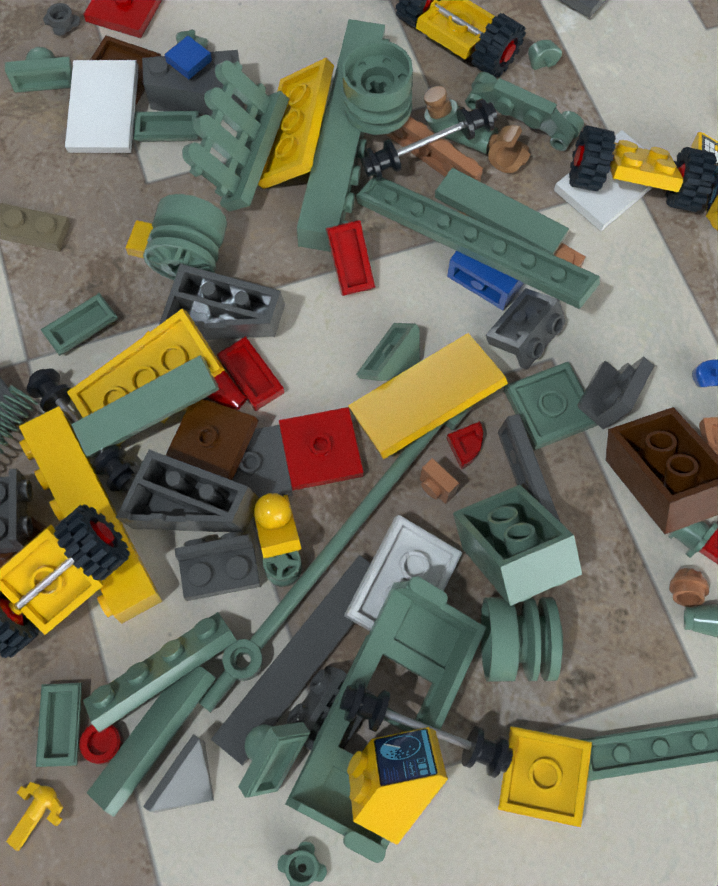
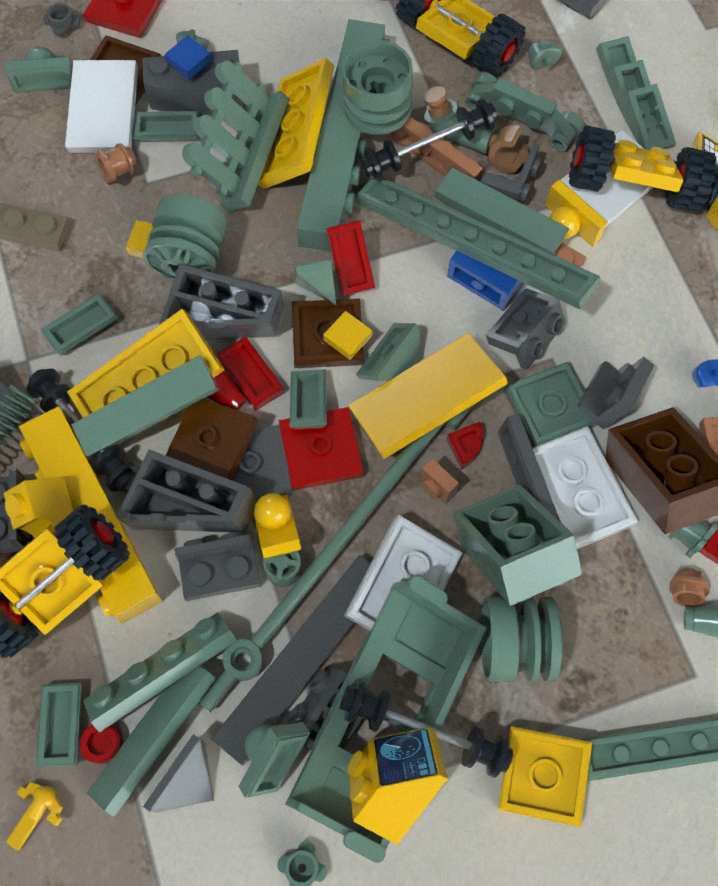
none -> yellow arch [3,476,74,537]
none -> nougat brick [93,143,137,184]
none -> sand green tile [290,369,326,429]
none -> reddish brown tile [292,298,364,368]
none -> sand green slope [294,260,337,306]
none -> yellow tile [323,311,373,360]
none -> dark grey bracket [481,143,542,203]
none -> white tile [532,426,638,549]
none -> yellow tile [545,180,607,247]
none -> sand green slope [596,36,676,150]

